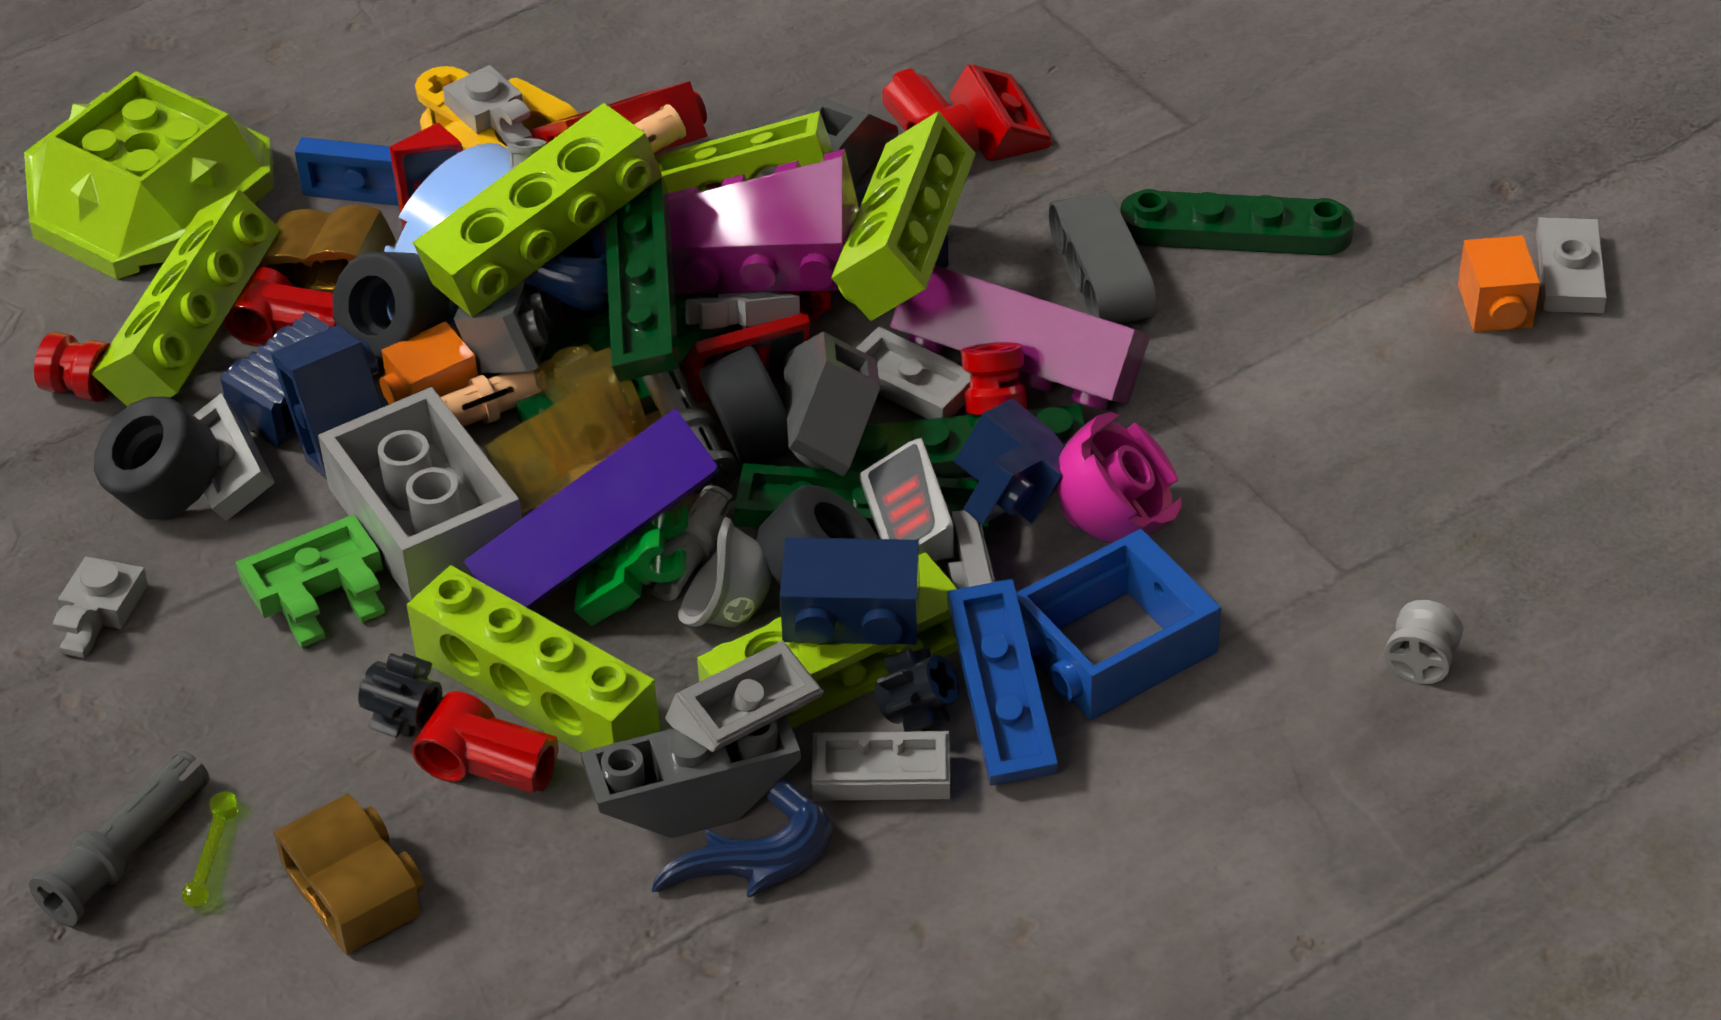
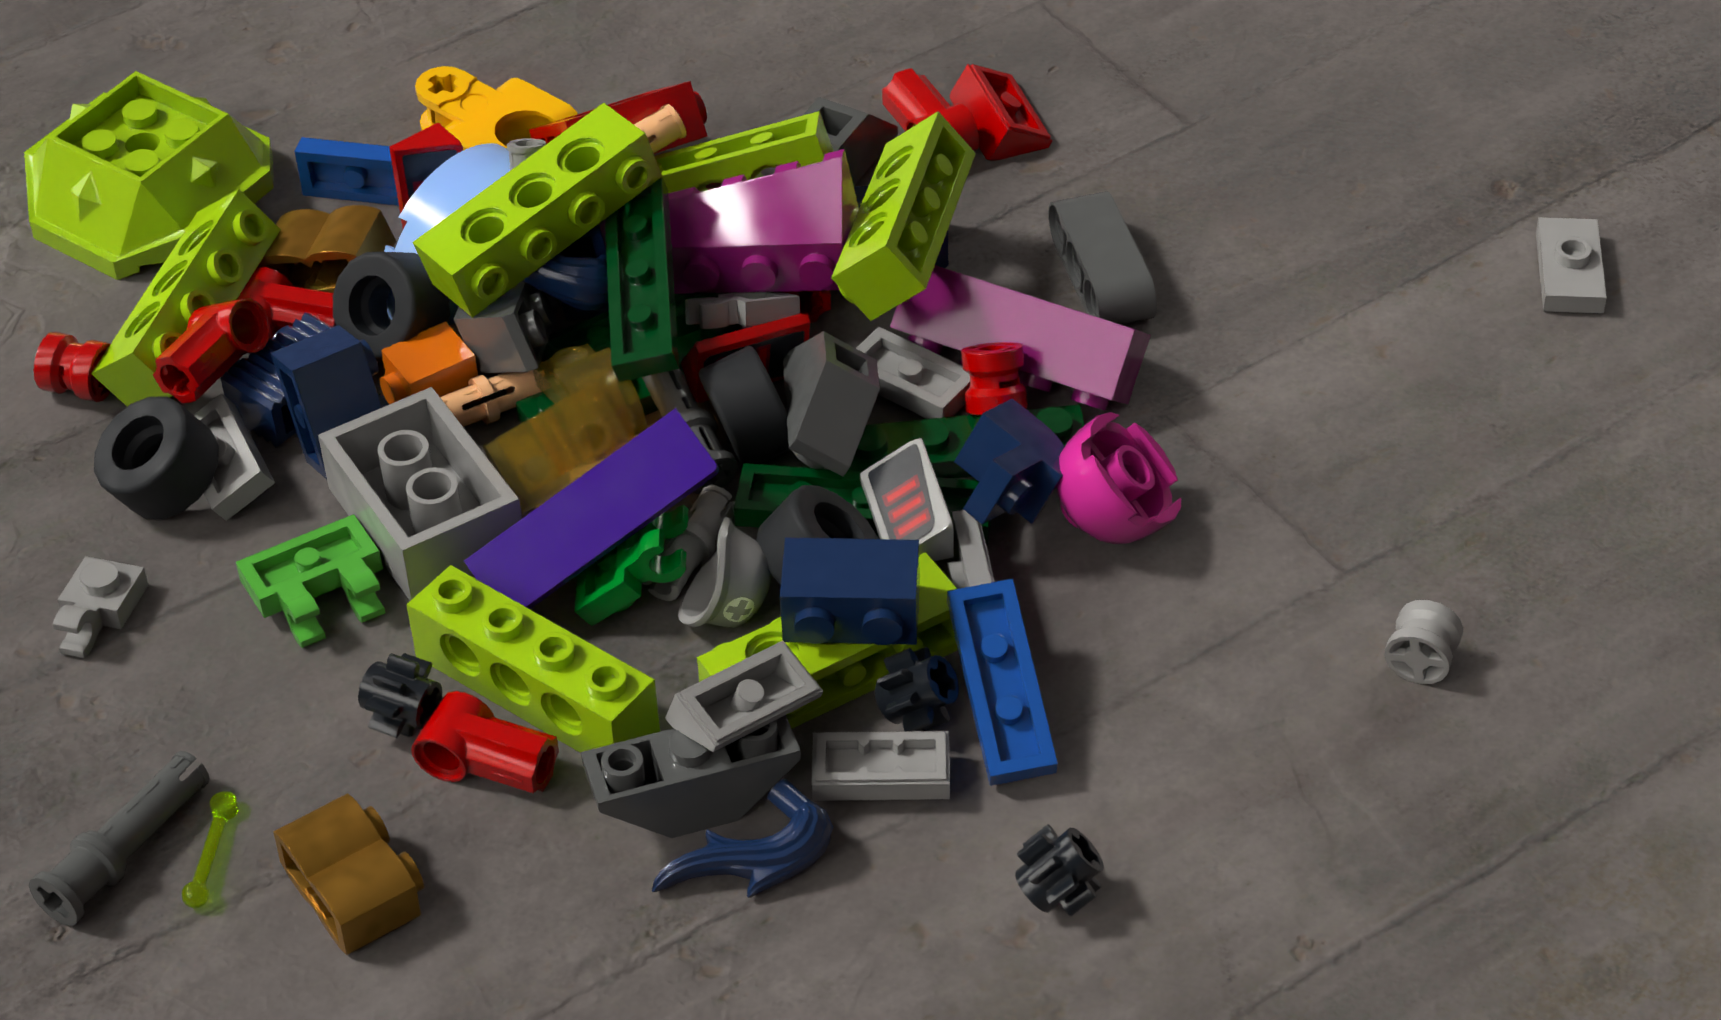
light grey plate [443,65,533,144] -> none
blue window [1016,528,1221,720] -> none
dark green plate [1120,189,1354,255] -> none
orange brick [1458,235,1540,332] -> none
none -> red piece [153,298,270,403]
none -> black gear [1015,824,1104,916]

